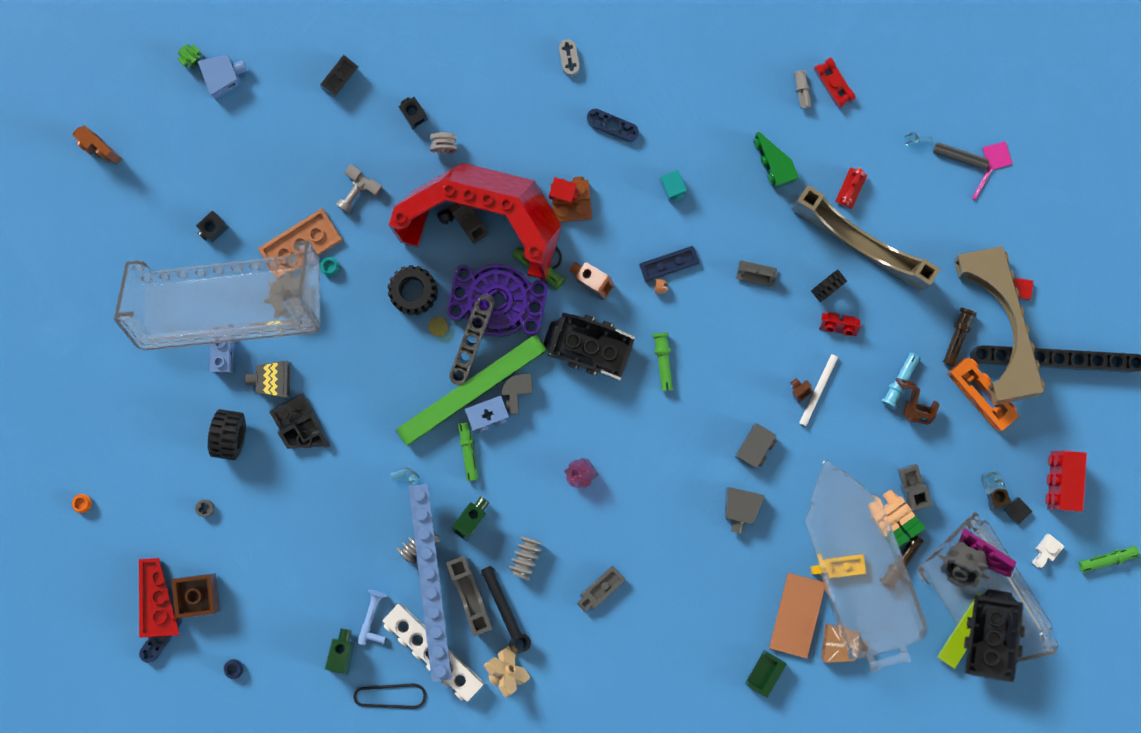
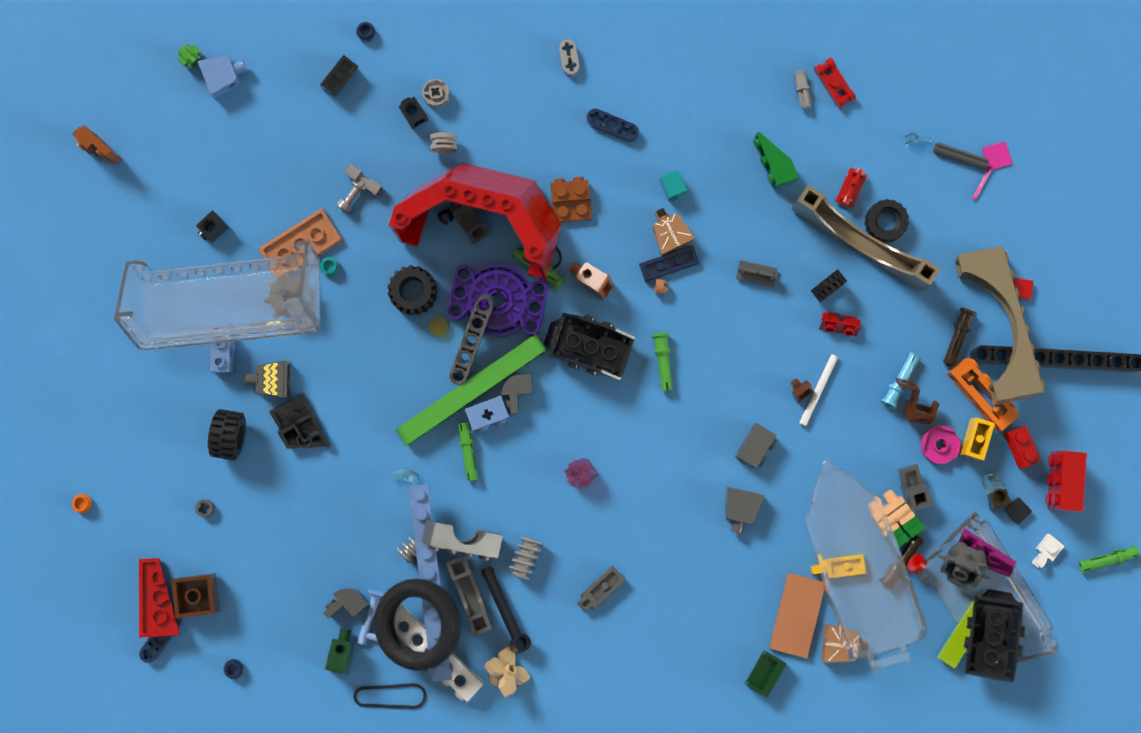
dark green torso [452,496,489,541] -> none
red brick [549,177,579,206] -> none
none -> dark grey brick [323,588,370,619]
none -> dark blue plate [356,22,375,41]
none -> black tyre [374,579,461,671]
none -> arch [421,520,503,561]
none -> light grey wheel [422,79,450,109]
none -> medium nougat torso [652,208,695,256]
none -> black tyre [864,199,909,243]
none -> red tile [907,554,927,574]
none -> dark pink plate [920,425,961,464]
none -> yellow brick [960,417,995,461]
none -> red brick [1003,426,1041,468]

